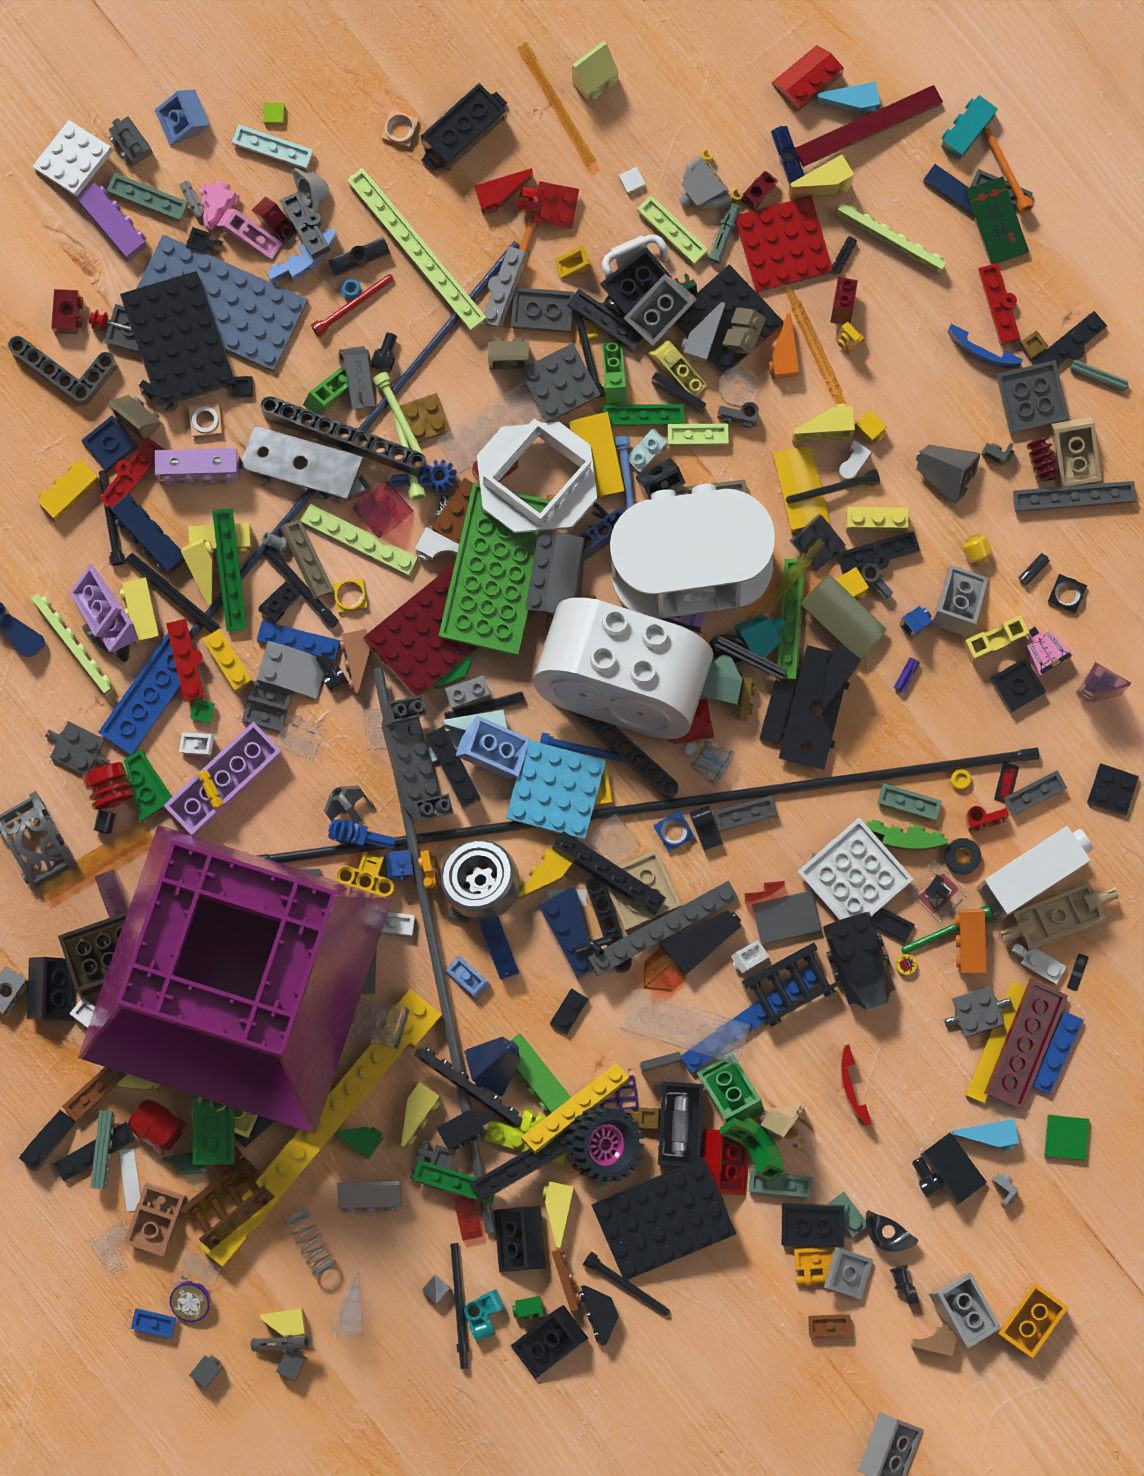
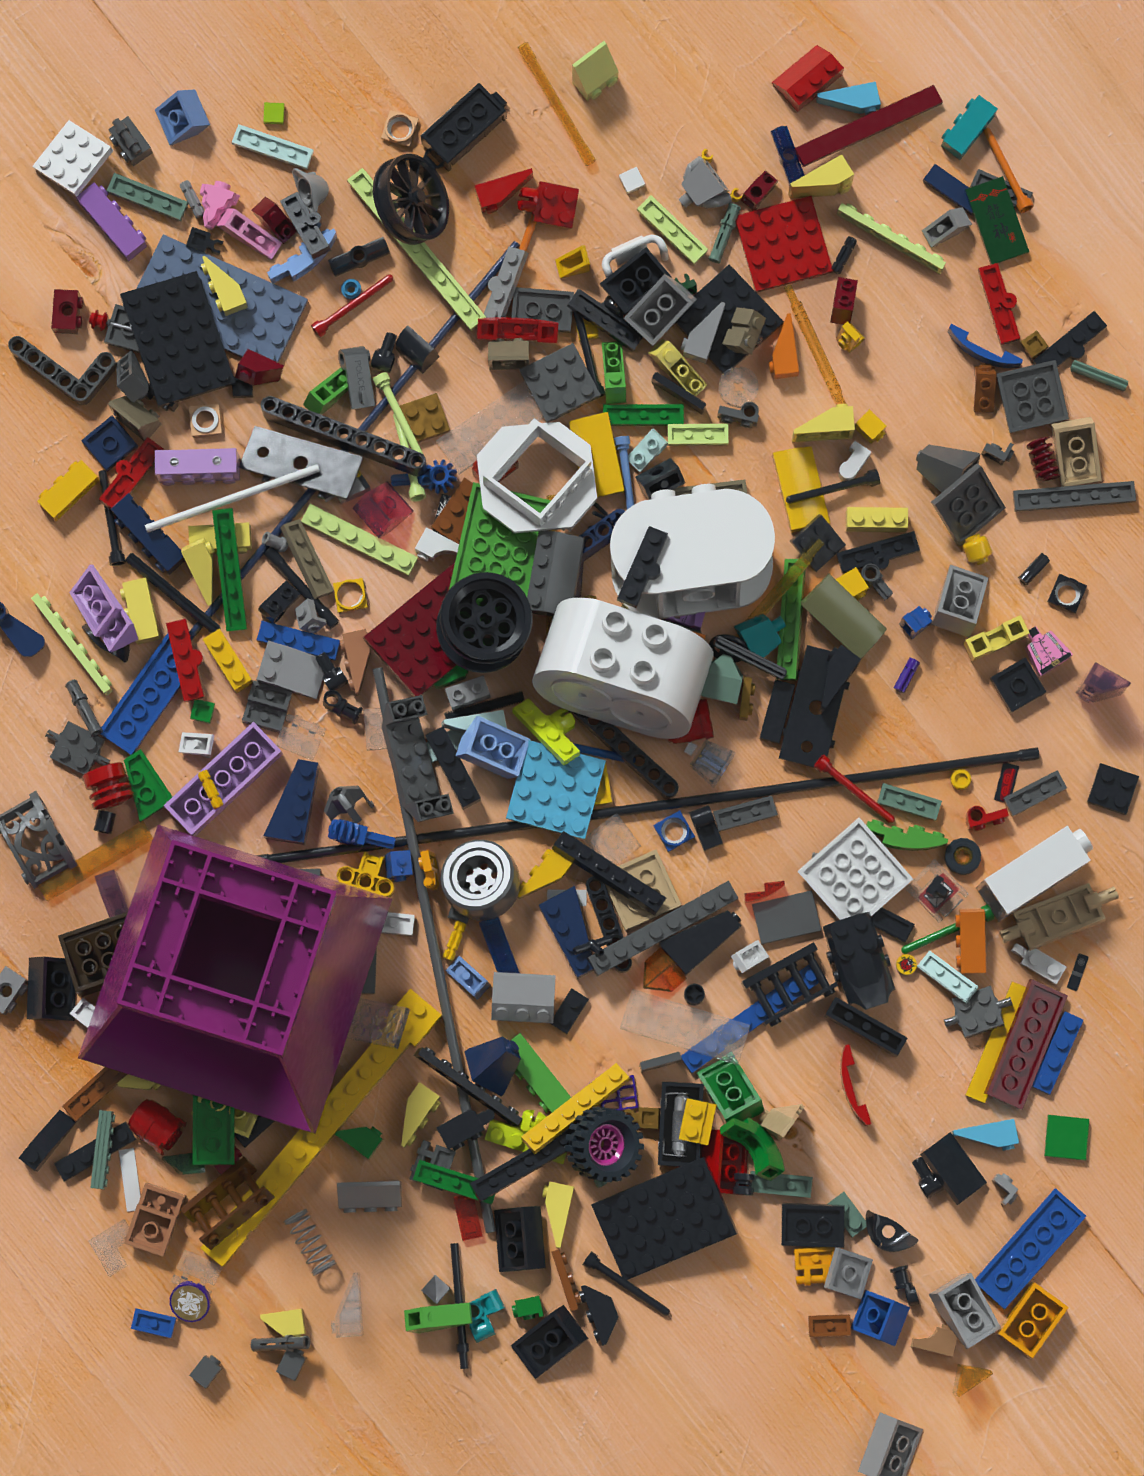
none -> dark grey pin [65,679,103,737]
none -> dark grey slope [116,350,148,403]
none -> white piece [145,464,320,533]
none -> light yellow slope [201,256,248,316]
none -> dark red slope [235,349,284,385]
none -> dark blue wedge [264,759,320,845]
none -> light grey bracket [295,598,327,633]
none -> black connector [323,690,363,724]
none -> black wheel [373,153,449,245]
none -> black brick [396,325,439,374]
none -> bright green slope [404,1303,472,1334]
none -> black wheel [436,572,532,673]
none -> yellow axle [443,921,466,961]
none -> red slope [477,317,559,343]
none -> light grey slope [491,972,556,1023]
none -> neon yellow plate [512,698,580,765]
none -> black hinge [617,526,668,608]
none -> yellow plate [679,1098,717,1146]
none -> black wheel [684,984,705,1005]
none -> black wheel [733,1173,755,1196]
none -> red piece [814,754,895,823]
none -> black brick [824,997,908,1057]
none -> blue slope [851,1290,910,1346]
none -> light aqua tile [917,950,979,1004]
none -> light grey slope [922,207,972,248]
none -> dark grey plate [931,464,1006,546]
none -> clear yellow slope [953,1364,993,1397]
none -> dark orange bracket [974,364,996,413]
none -> blue plate [975,1188,1086,1309]

